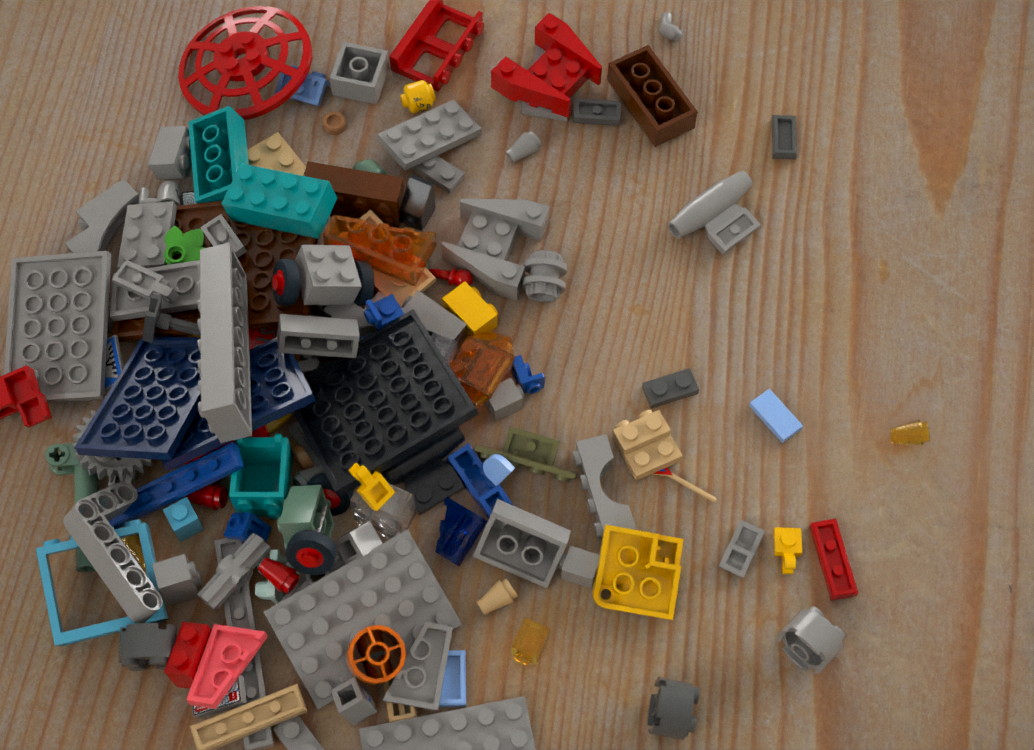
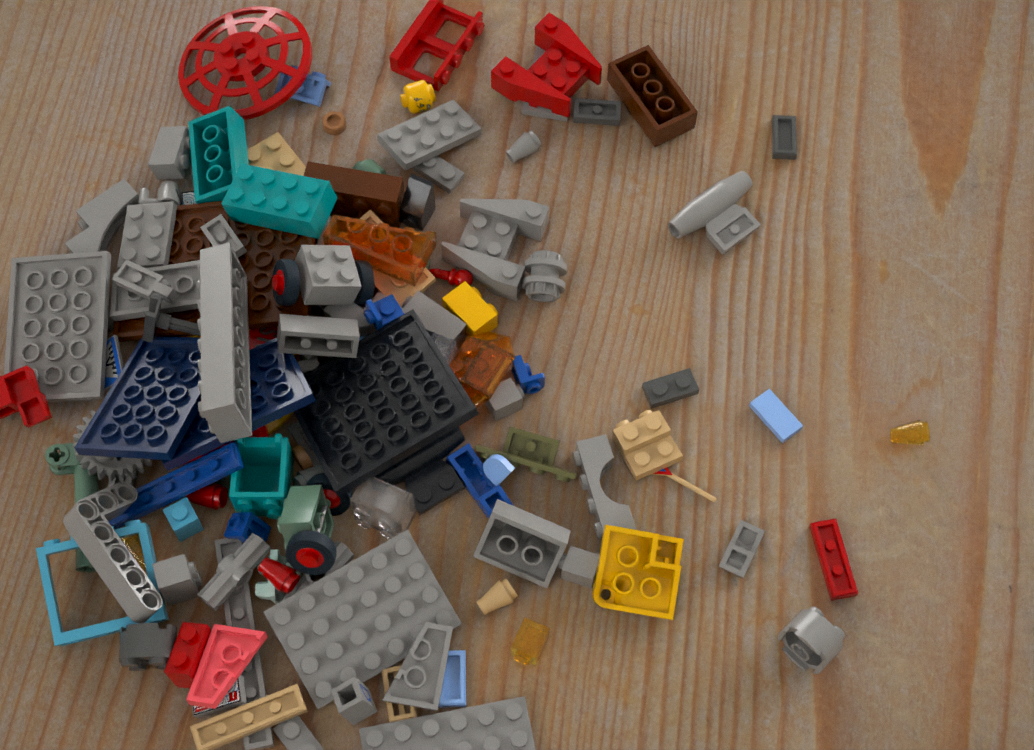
bright green plate [164,226,205,265] -> none
light grey brick [329,42,390,104] -> none
light grey brick [333,520,383,564] -> none
orange cylinder [346,625,406,685] -> none
yellow plate [349,463,395,511] -> none
clear blue wing [435,497,487,567] -> none
dark grey brick [647,677,700,740] -> none
light grey arm [659,12,682,41] -> none
yellow plate [773,527,802,574] -> none

